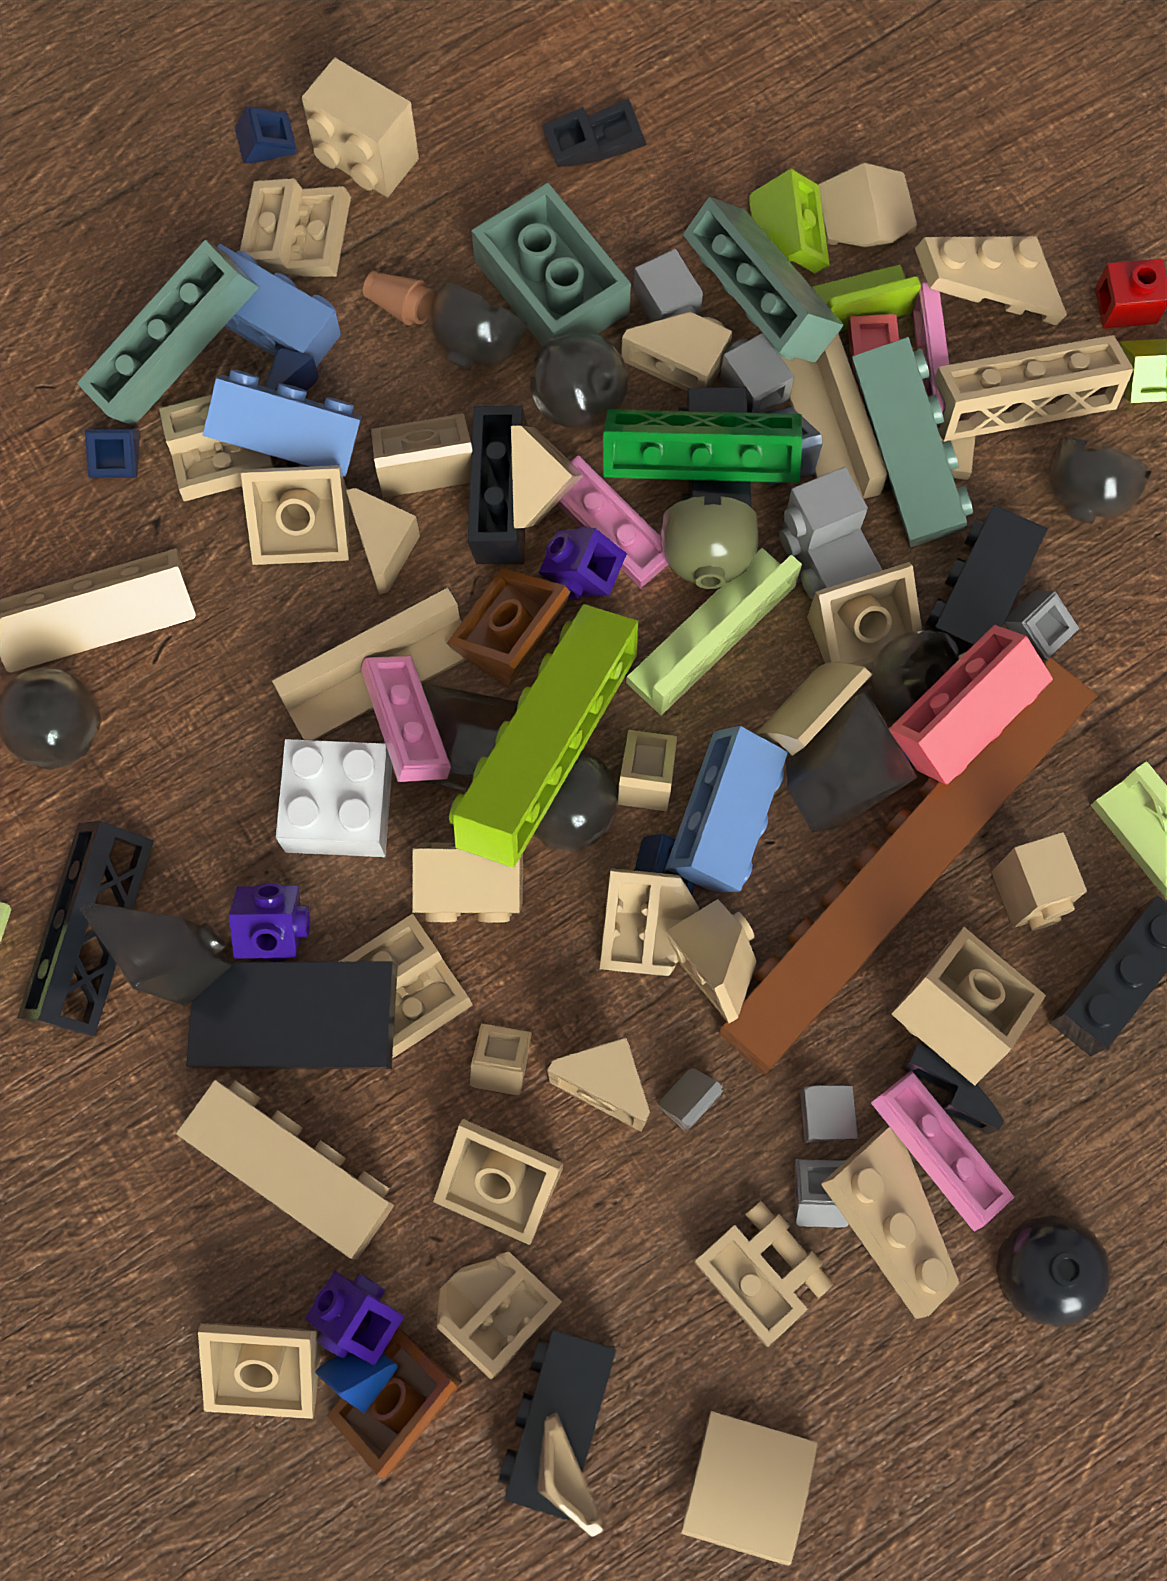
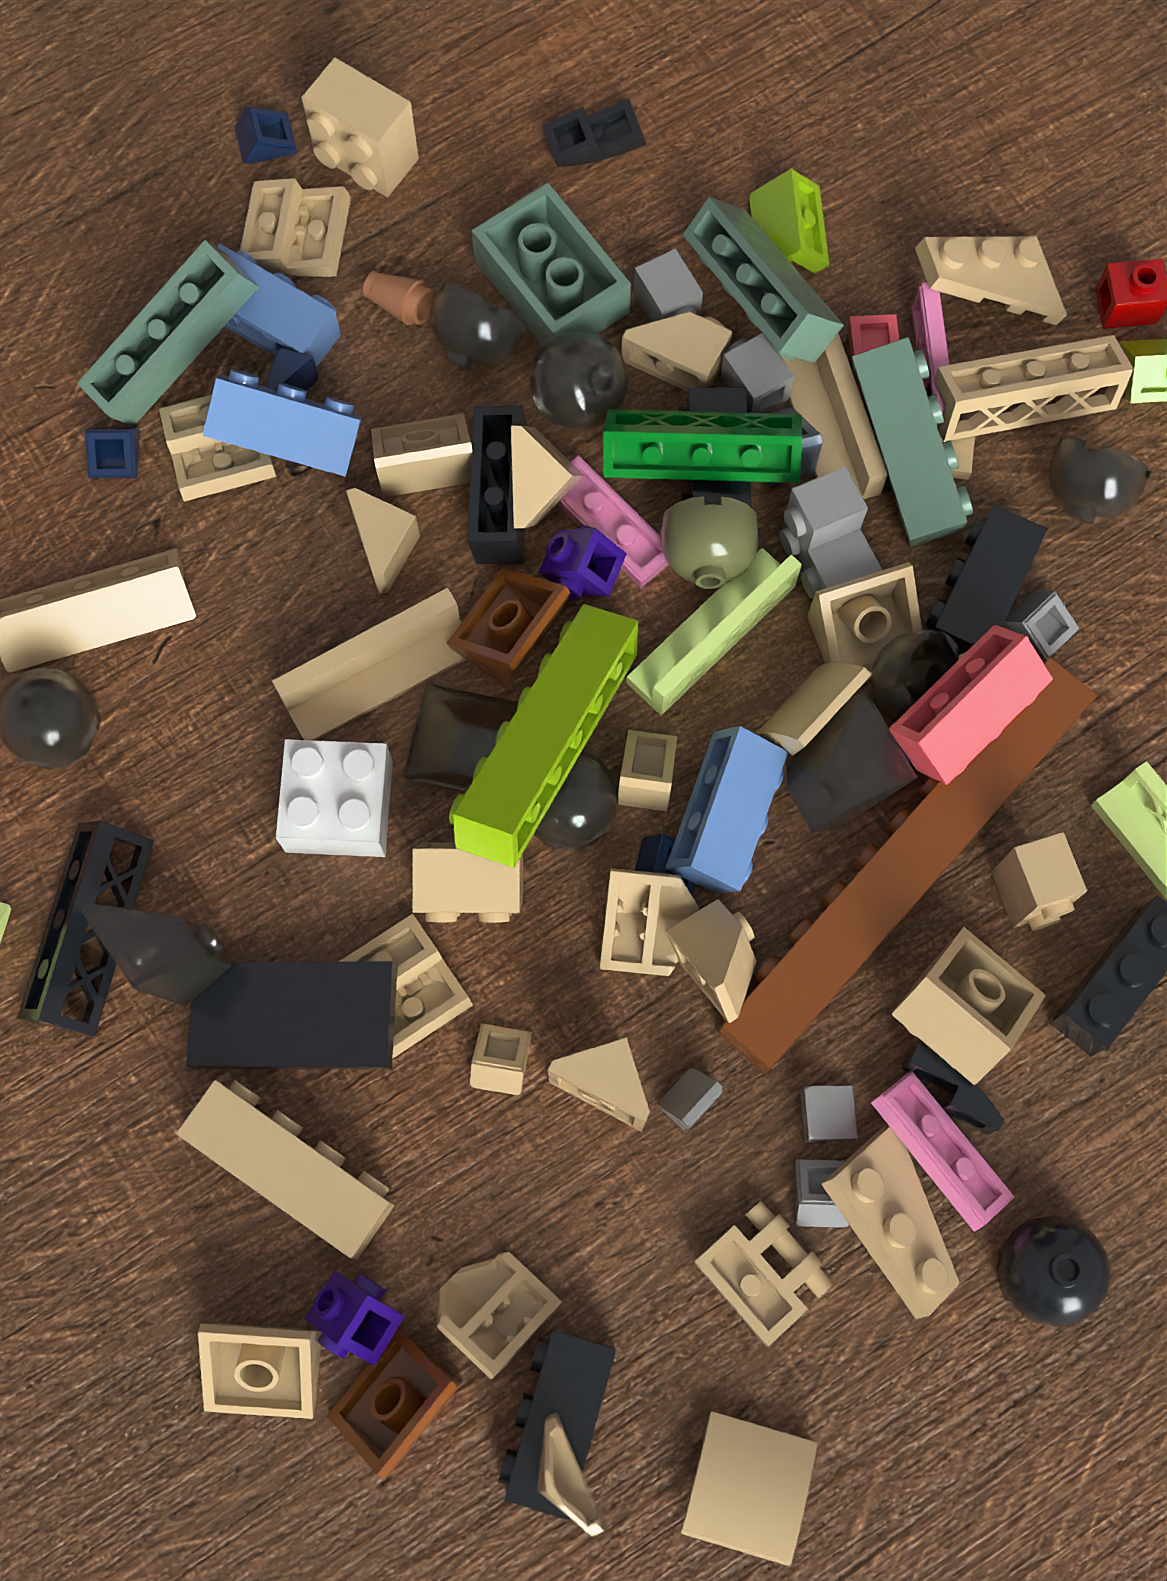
dark purple brick [229,883,310,961] -> none
tan slope [241,465,350,565] -> none
blue slope [315,1352,399,1413] -> none
bright pink tile [361,656,451,782] -> none
tan slope [433,1119,563,1245] -> none
lime panel [812,265,921,332] -> none
tan slope [818,163,917,247] -> none

